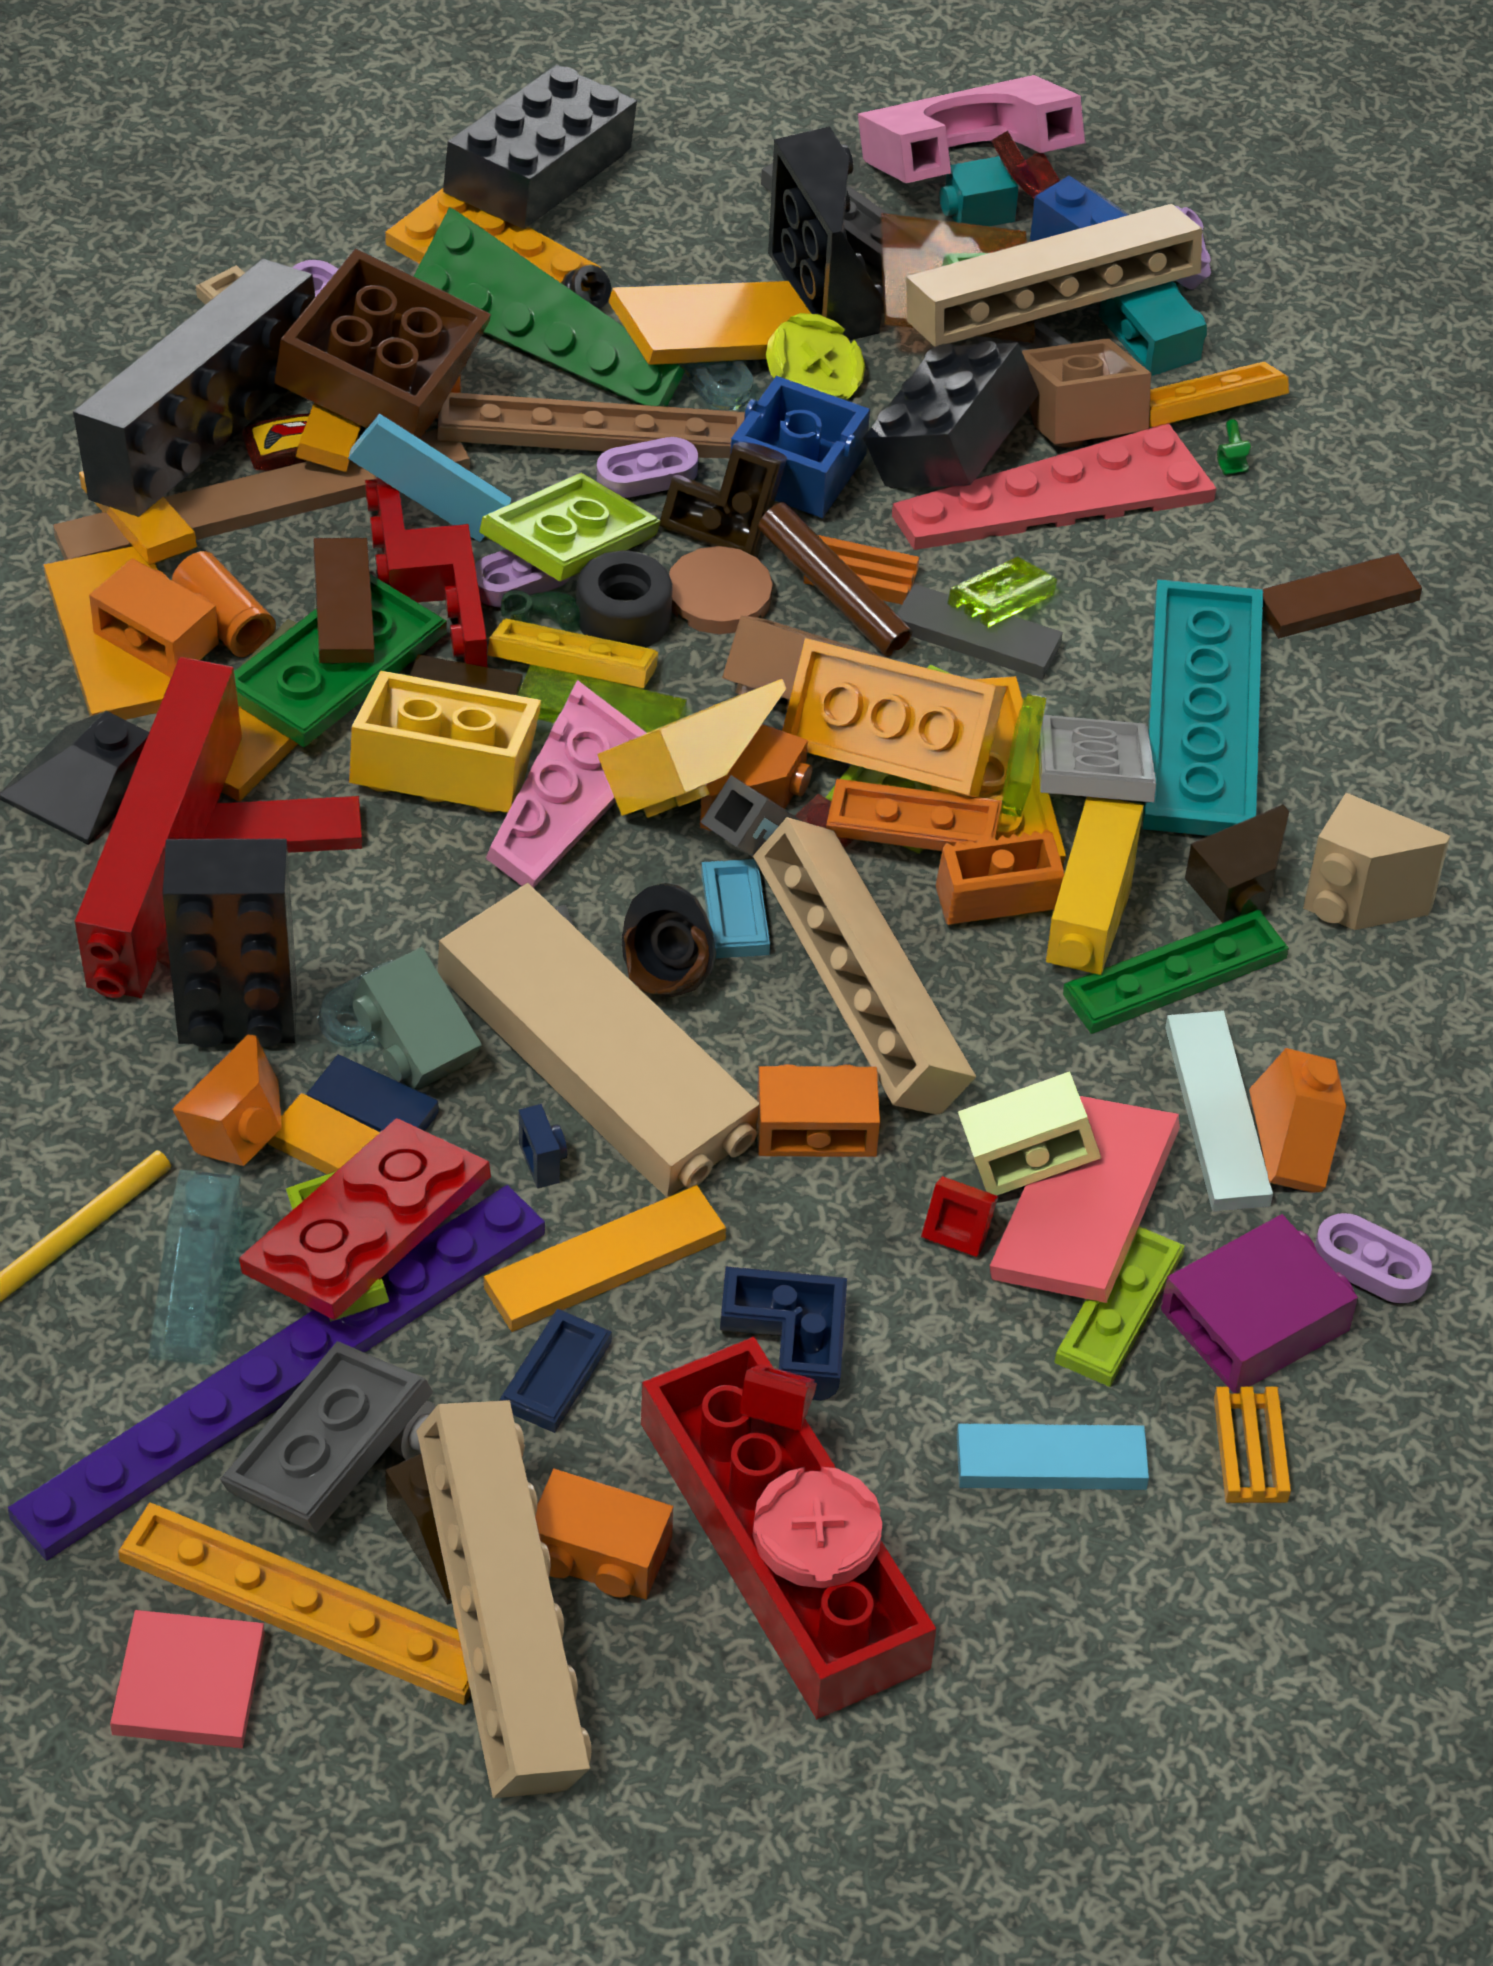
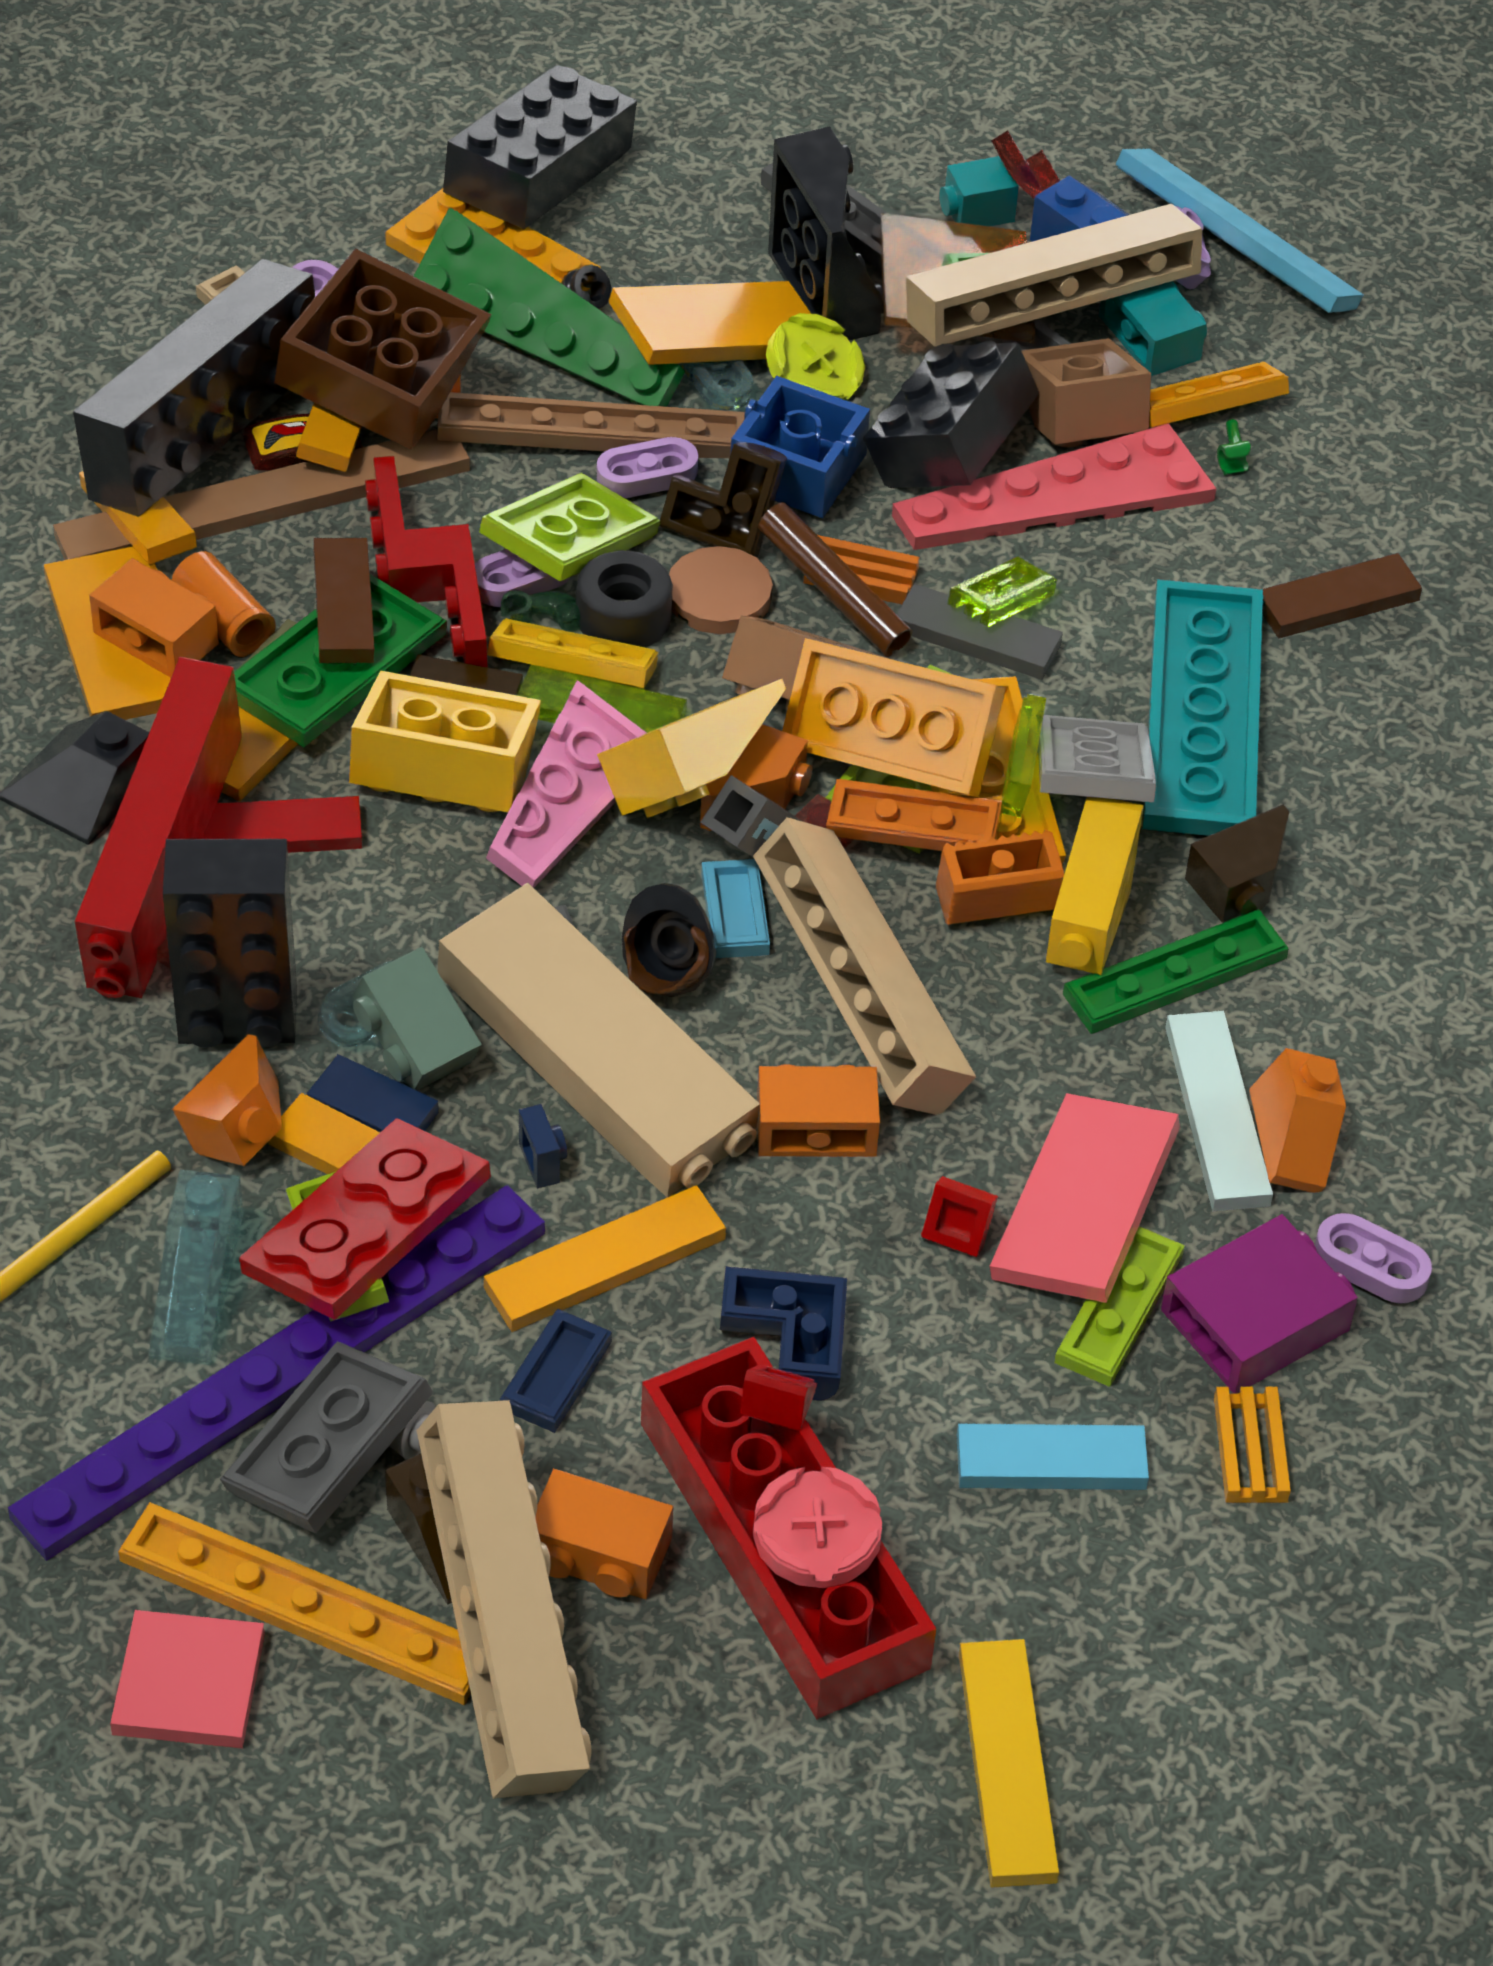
medium azure tile [348,414,511,542] -> none
bright pink arch [858,75,1085,183] -> none
yellowish green brick [958,1071,1101,1195] -> none
tan slope [1303,793,1450,930] -> none
none -> yellow tile [959,1639,1059,1888]
none -> medium azure tile [1116,149,1364,313]

